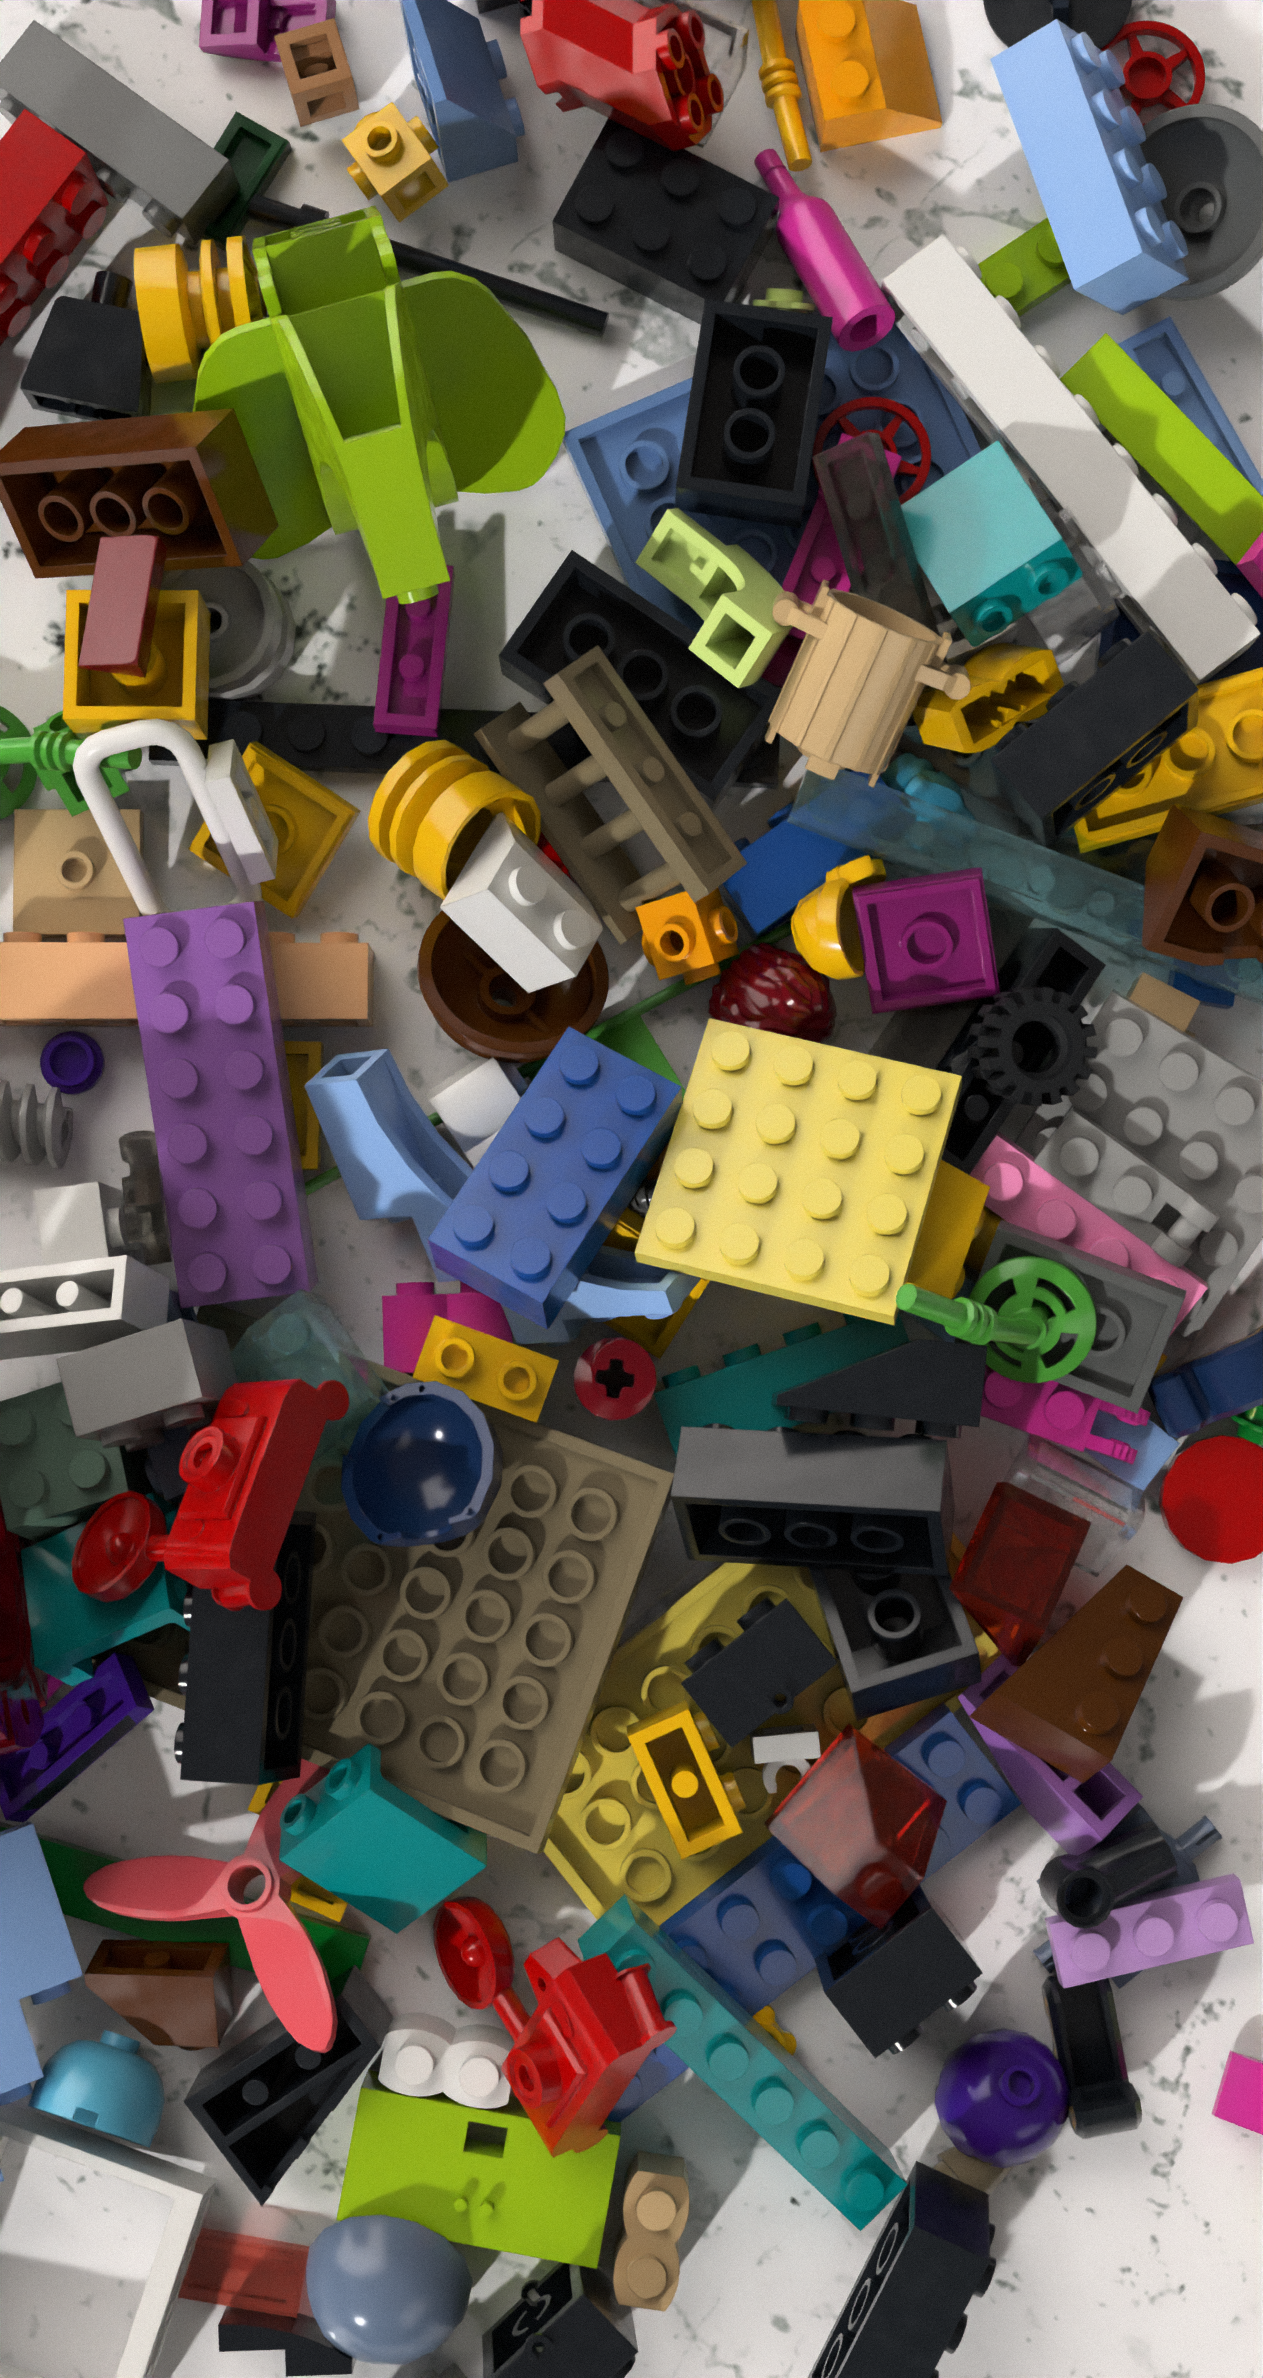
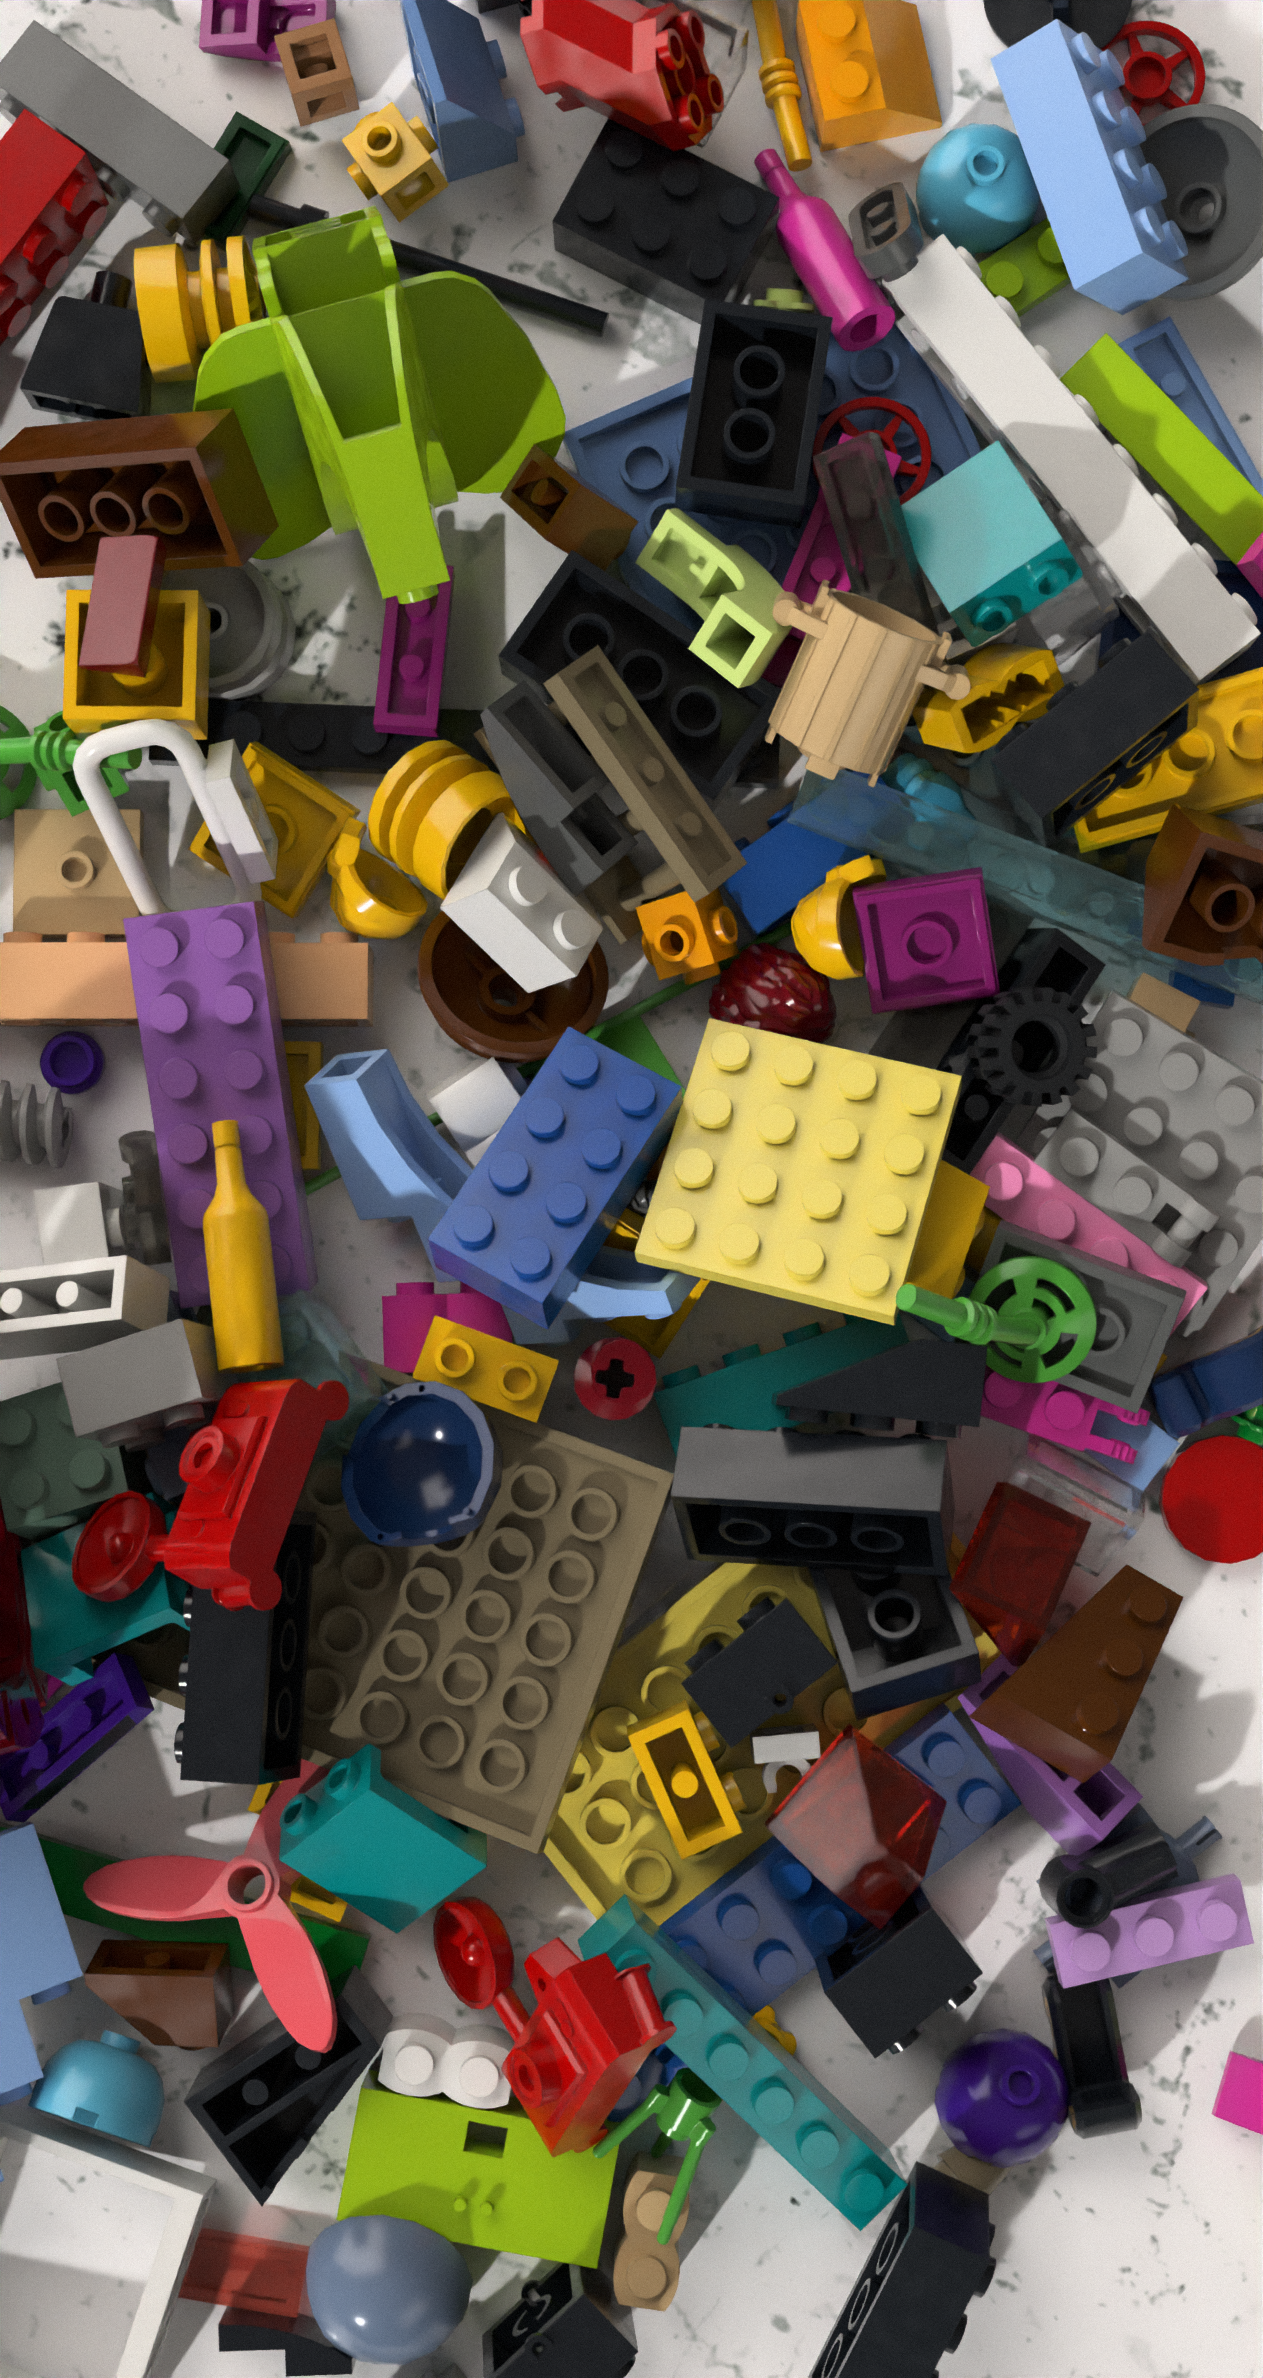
none -> yellow piece [202,1120,284,1374]
none -> yellow piece [327,817,428,940]
none -> dark grey slope [480,680,639,897]
none -> reddish brown slope [500,444,638,572]
none -> bright green plant [593,2068,722,2245]
none -> dark grey plate [848,182,924,282]
none -> medium azure cylinder [916,123,1040,258]

